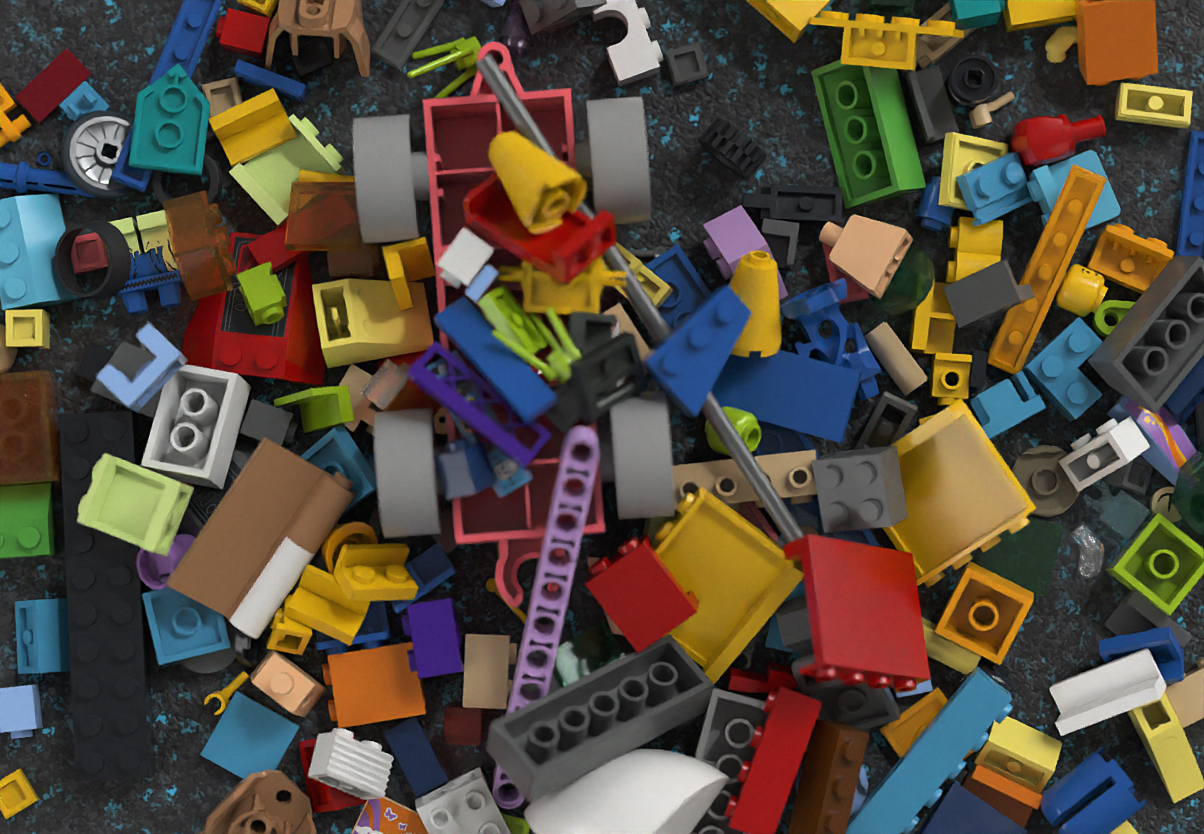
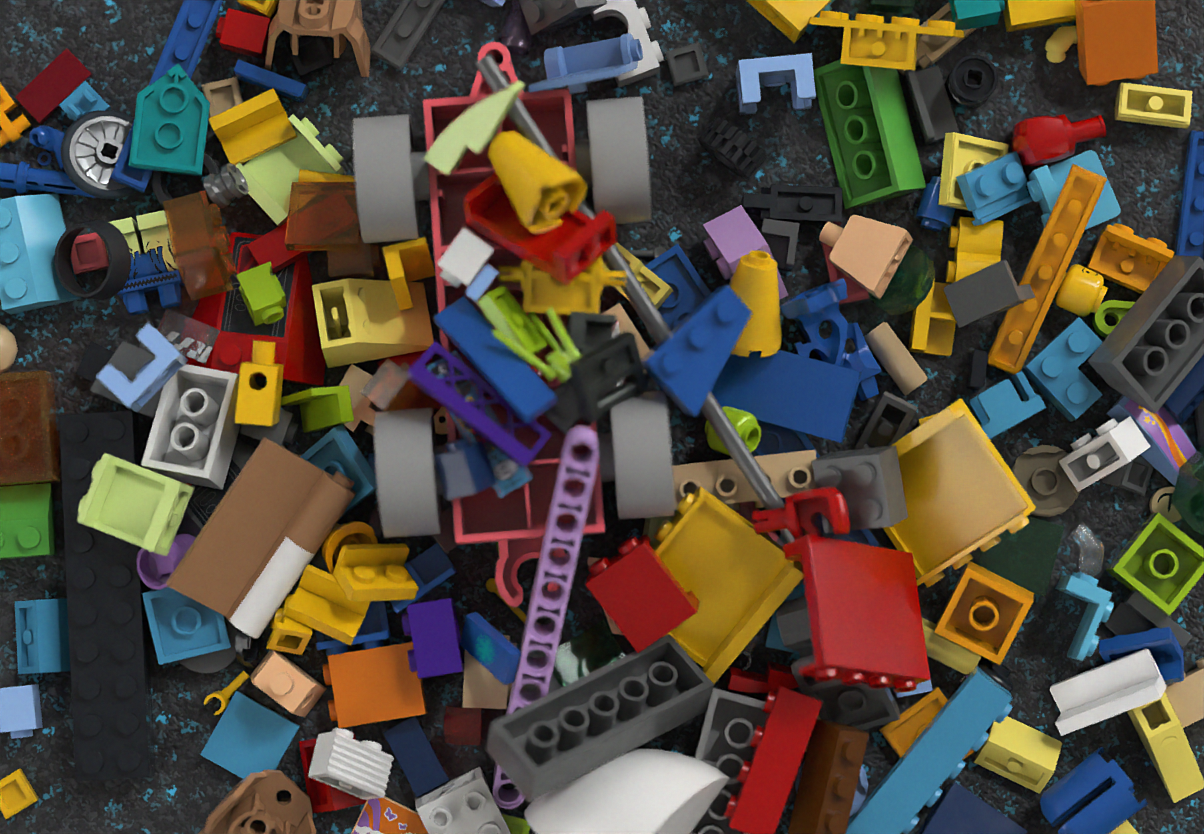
light yellow panel [6,310,50,349] -> none
lime plant [407,36,481,99] -> none
yellow brick [929,352,972,406] -> none
orange panel [962,763,1043,828] -> none
tan hand [969,91,1015,129] -> none
clear light blue plate [1083,480,1151,542] -> none
none -> blue arm [29,125,65,170]
none -> clear tile [157,309,220,364]
none -> dark grey wheel [203,163,249,209]
none -> yellow torso [235,341,283,426]
none -> yellowish green slope [423,81,525,176]
none -> blue tile [460,612,522,685]
none -> medium blue door [528,33,643,94]
none -> light blue panel [735,53,816,115]
none -> red piece [752,487,850,539]
none -> medium azure bracket [1055,572,1114,661]

